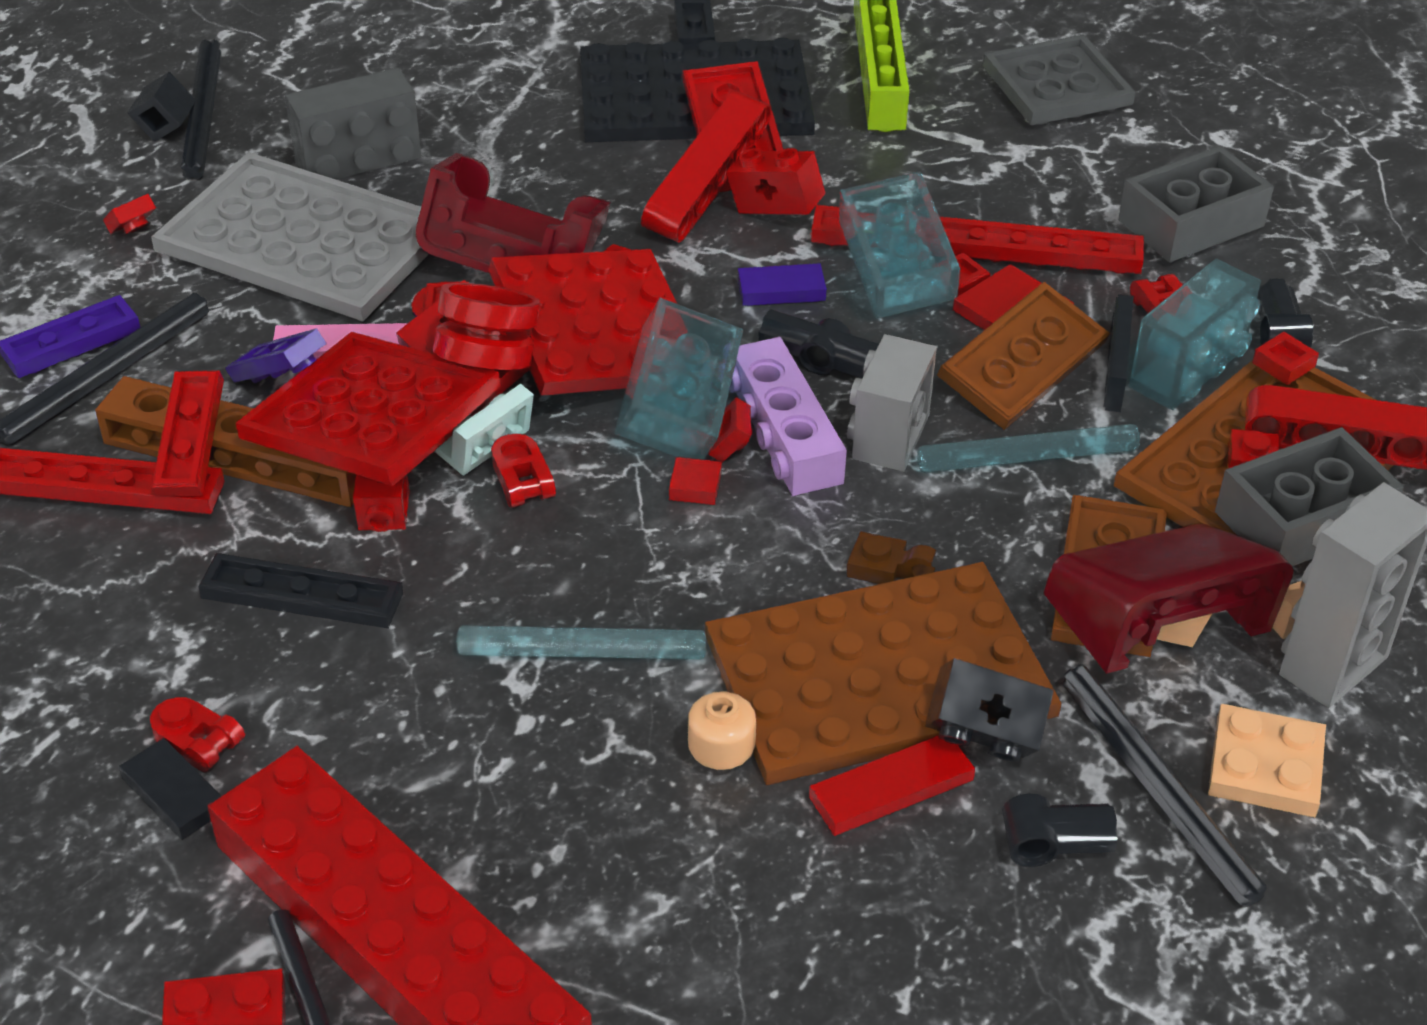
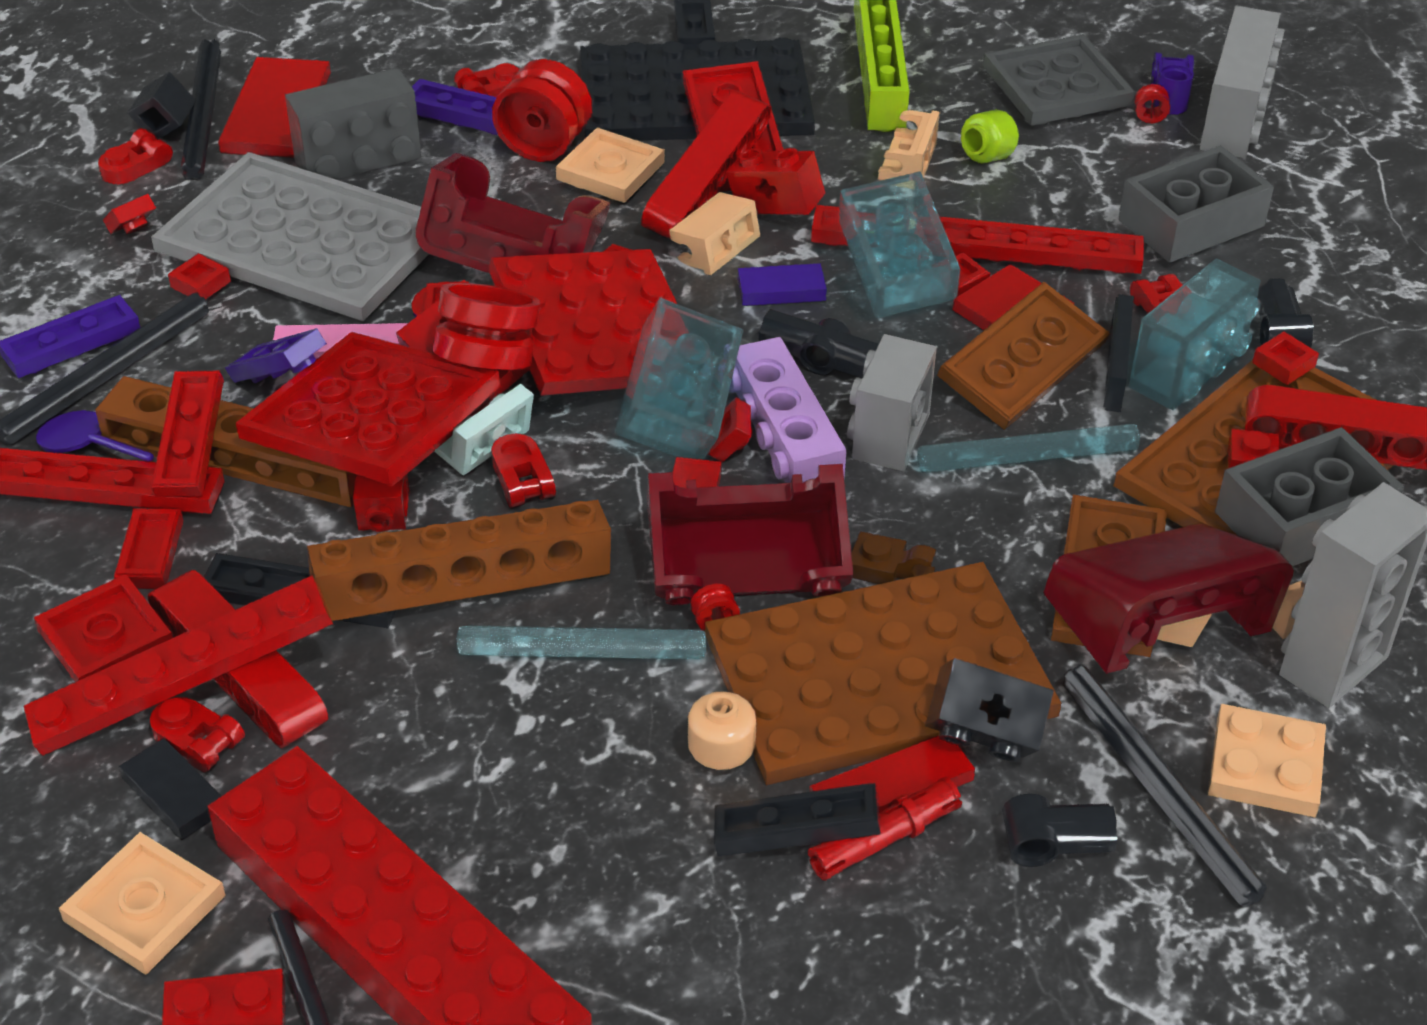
none -> red plate [24,575,333,756]
none -> red plate [34,574,173,682]
none -> dark purple piece [36,410,154,462]
none -> light nougat plate [59,832,226,975]
none -> red plate [98,128,173,184]
none -> red tile [114,508,184,589]
none -> red beam [147,569,328,749]
none -> red plate [168,253,231,299]
none -> red tile [218,57,331,158]
none -> dark orange brick [307,499,611,621]
none -> dark purple plate [412,79,498,135]
none -> red plate [454,63,520,97]
none -> red wheel [492,59,592,162]
none -> light nougat plate [556,128,665,203]
none -> dark red windscreen [647,464,853,605]
none -> light nougat hinge [669,192,760,275]
none -> red bush [690,583,740,631]
none -> black tile [714,783,881,857]
none -> red pin [808,777,962,881]
none -> light nougat hinge [878,110,940,187]
none -> lime head [961,109,1019,164]
none -> red bush [1134,84,1170,123]
none -> dark purple piece [1151,52,1194,115]
none -> light grey brick [1200,5,1285,158]

